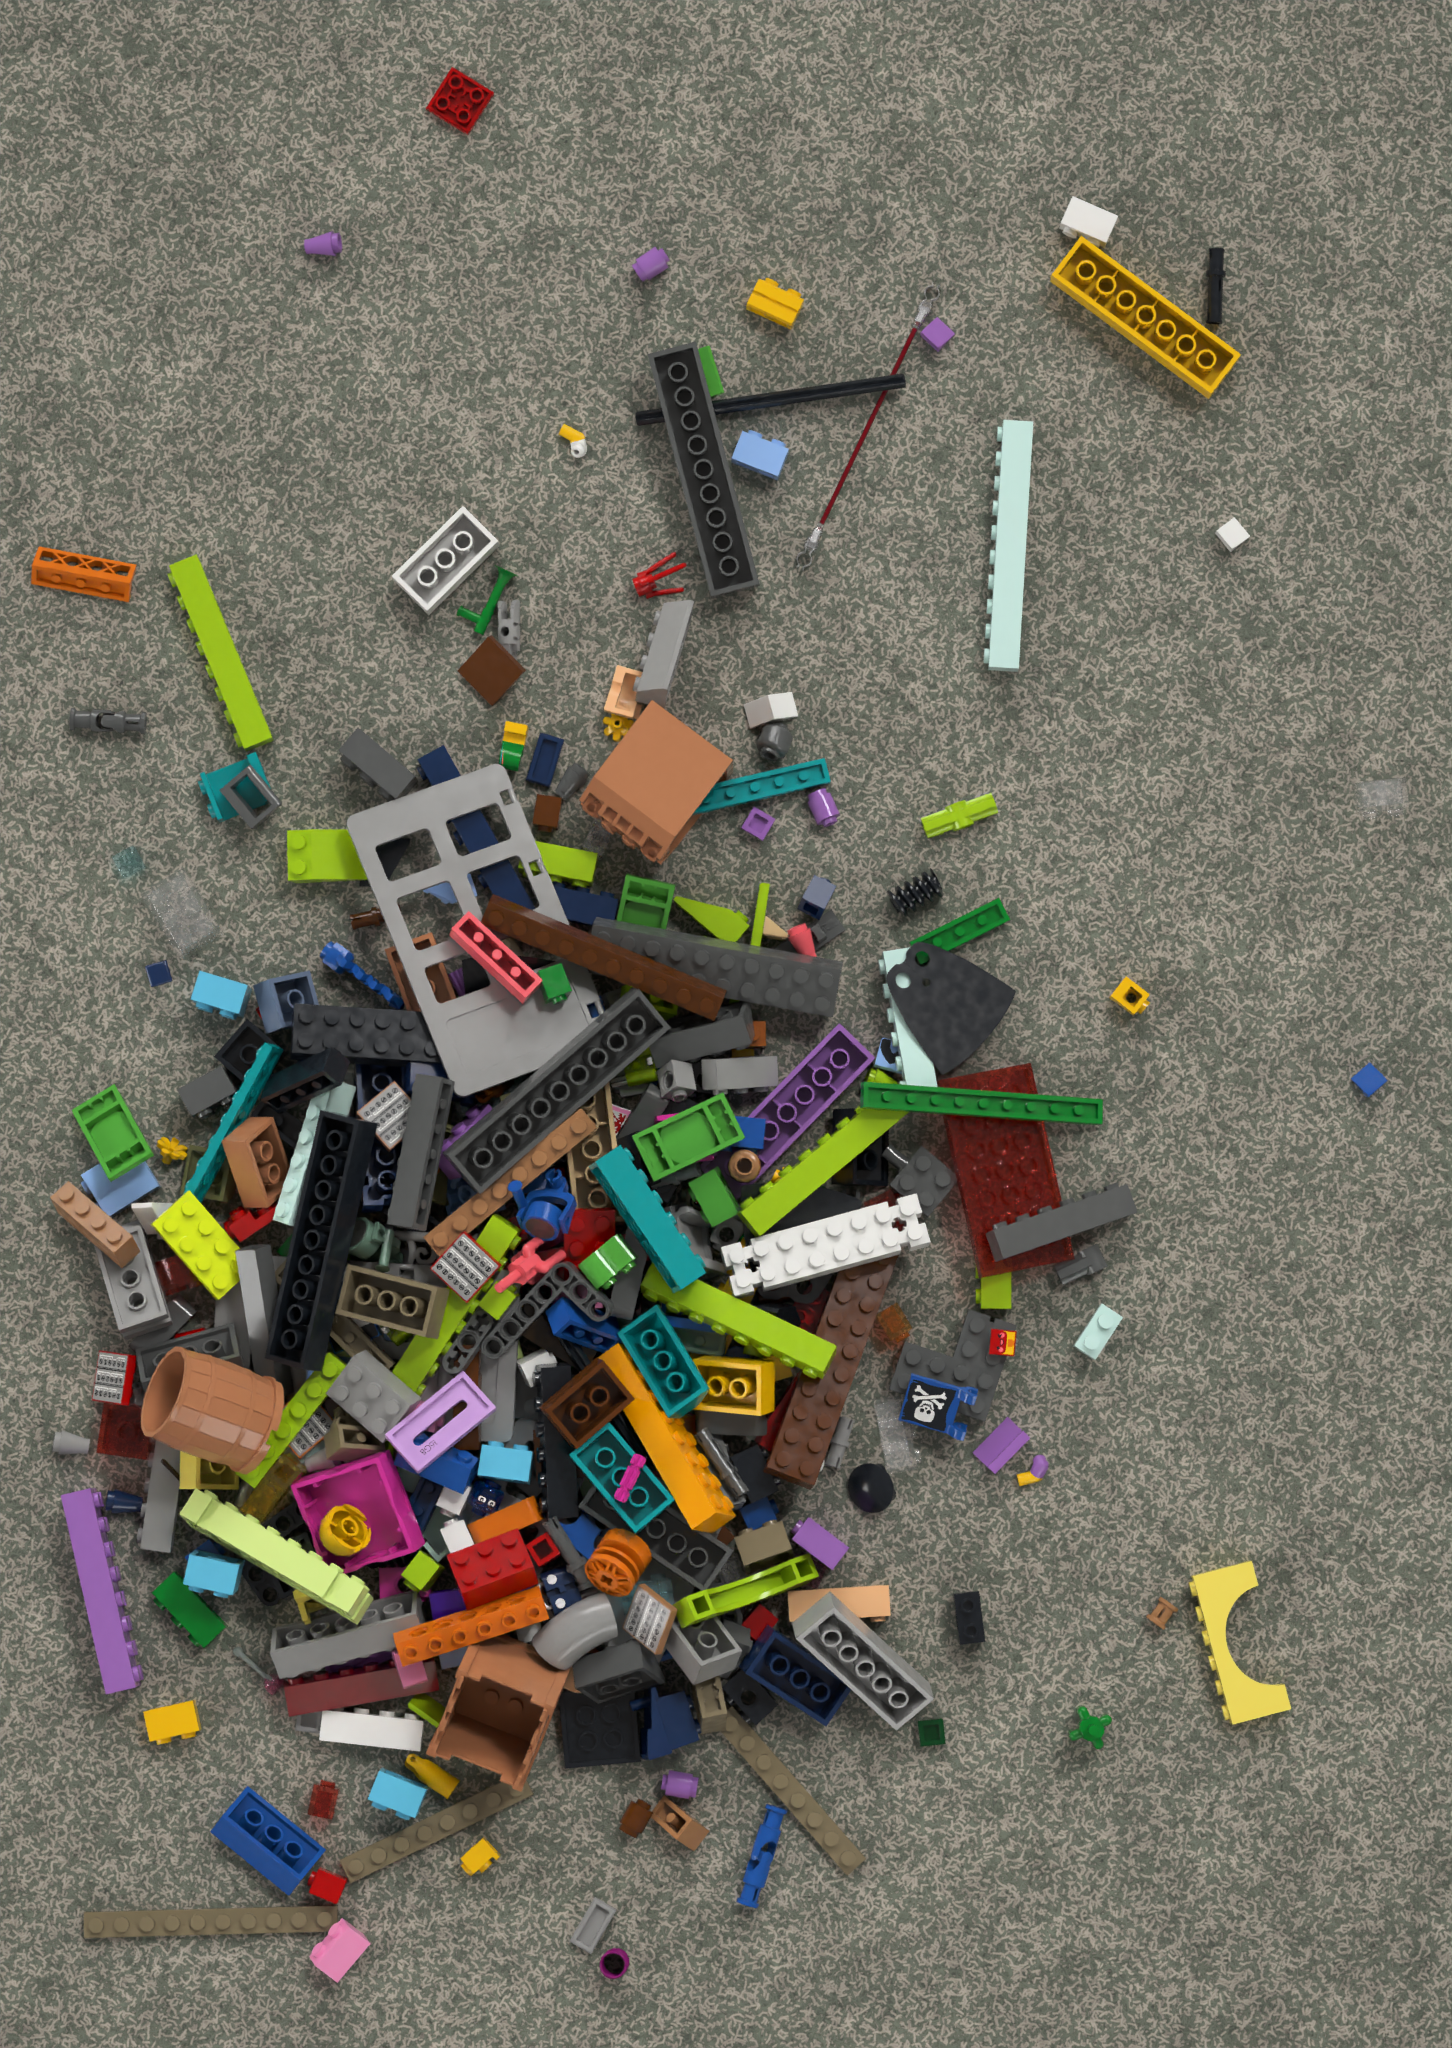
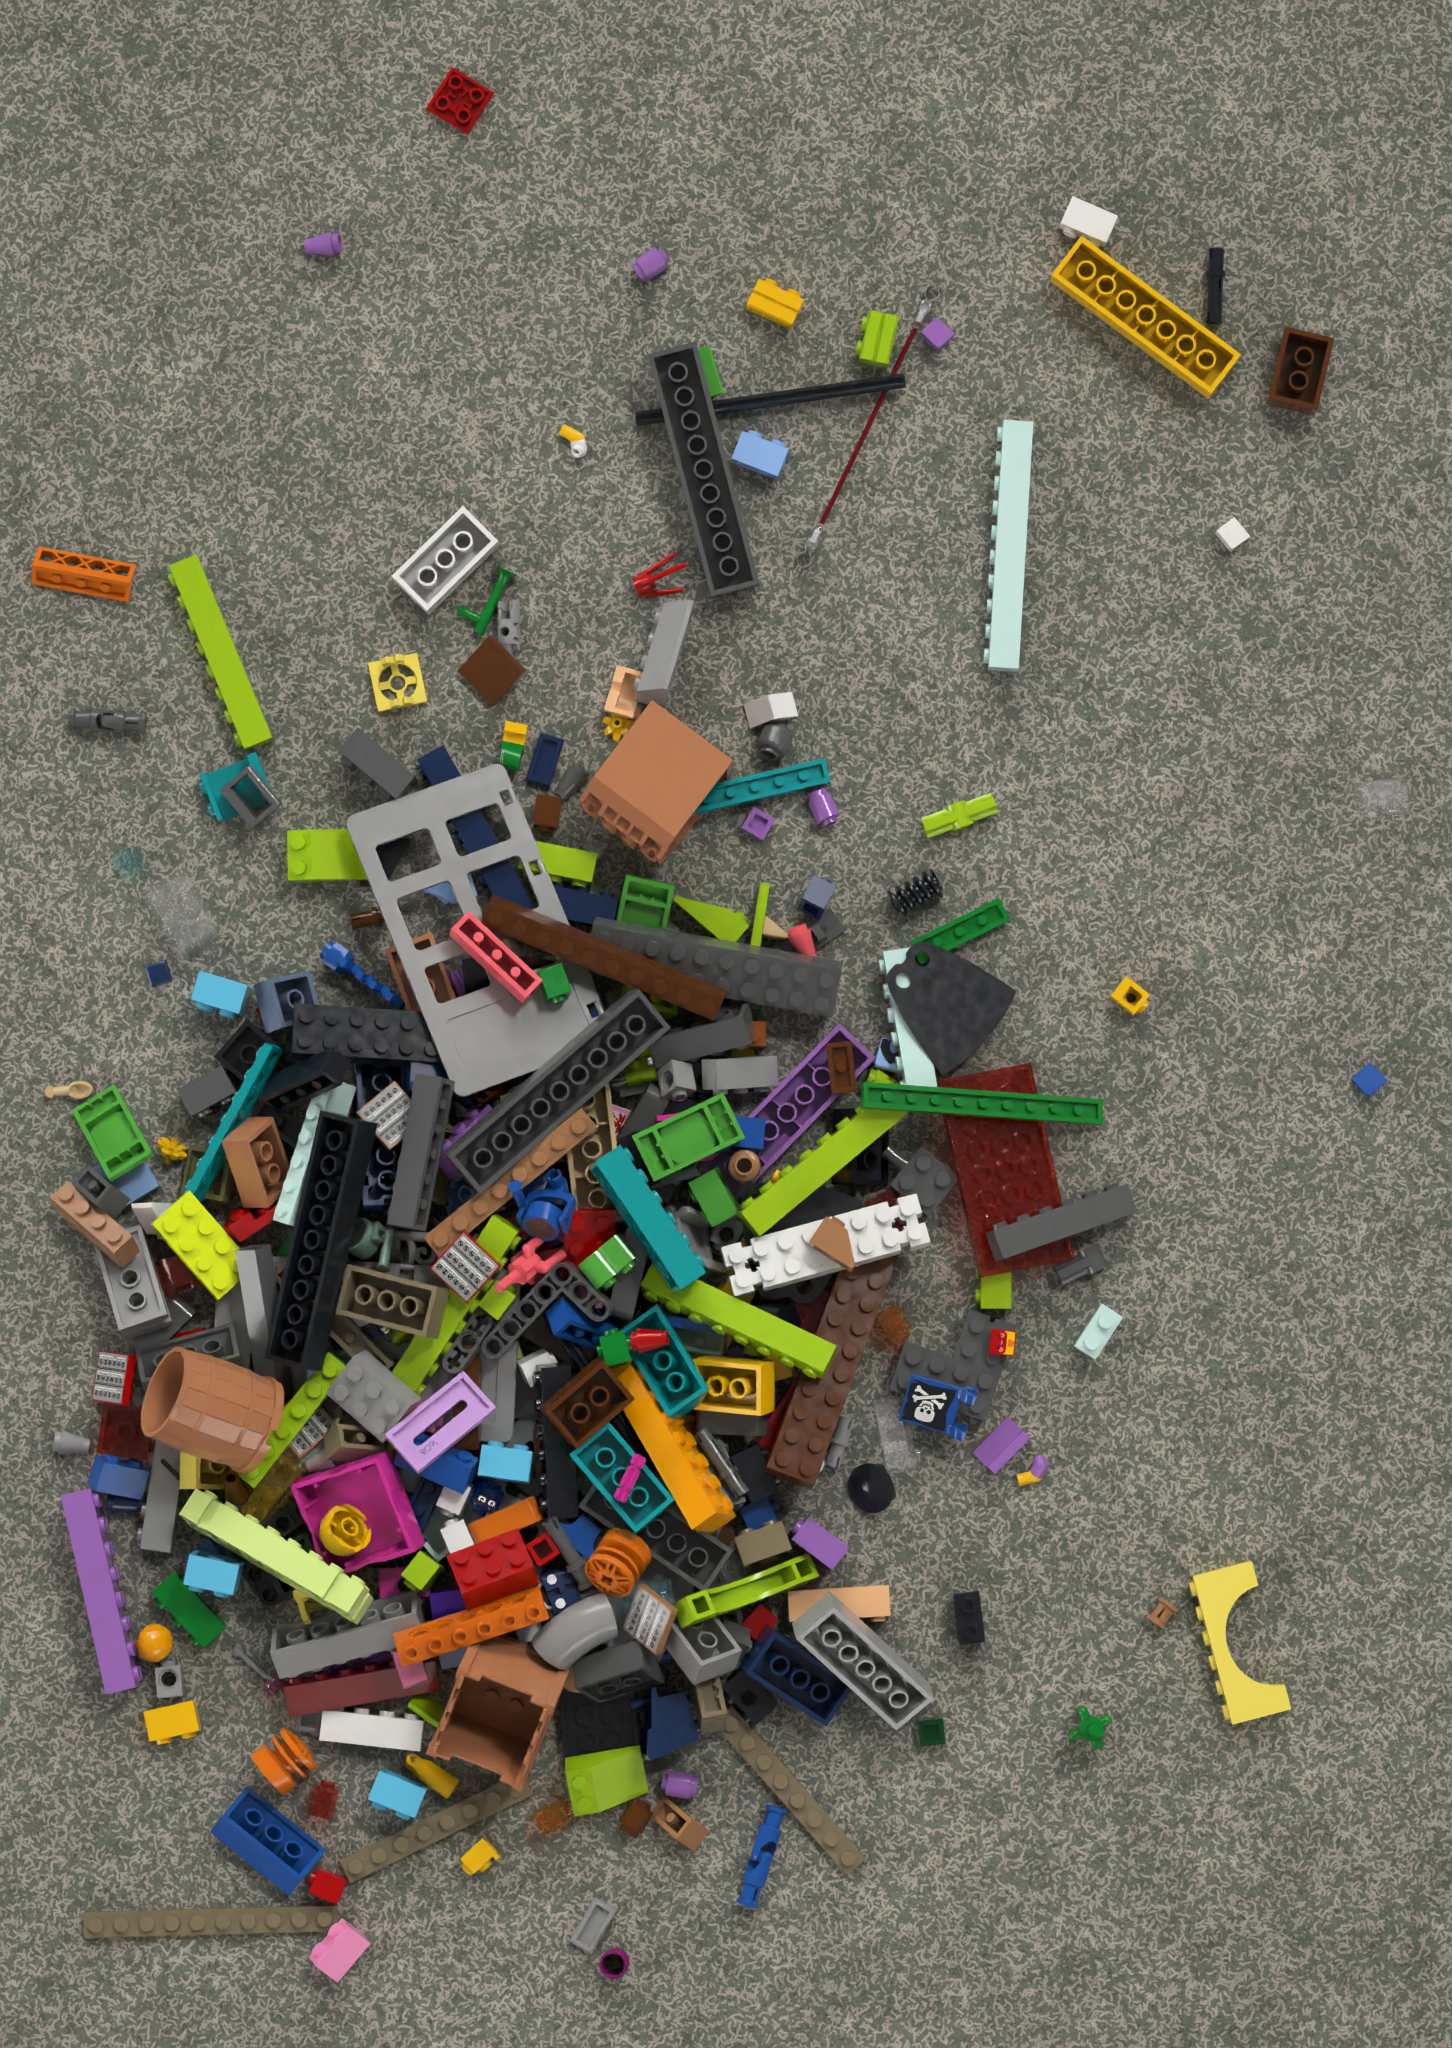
none -> tan piece [44,1081,94,1099]
none -> dark grey slope [73,1165,131,1219]
none -> blue brick [88,1453,150,1500]
none -> light orange hair [135,1623,173,1662]
none -> light grey brick [155,1660,185,1698]
none -> reddish brown cone [223,1471,249,1506]
none -> orange wheel [251,1727,318,1795]
none -> light yellow piece [368,653,427,712]
none -> clear orange brick [533,1799,574,1836]
none -> lime slope [565,1745,649,1817]
none -> green brick [596,1328,633,1369]
none -> red cone [630,1328,669,1354]
none -> medium nougat slope [809,1216,855,1272]
none -> reddish brown plate [826,1041,857,1094]
none -> lime brick [855,310,899,369]
none -> reddish brown brick [1266,327,1334,415]

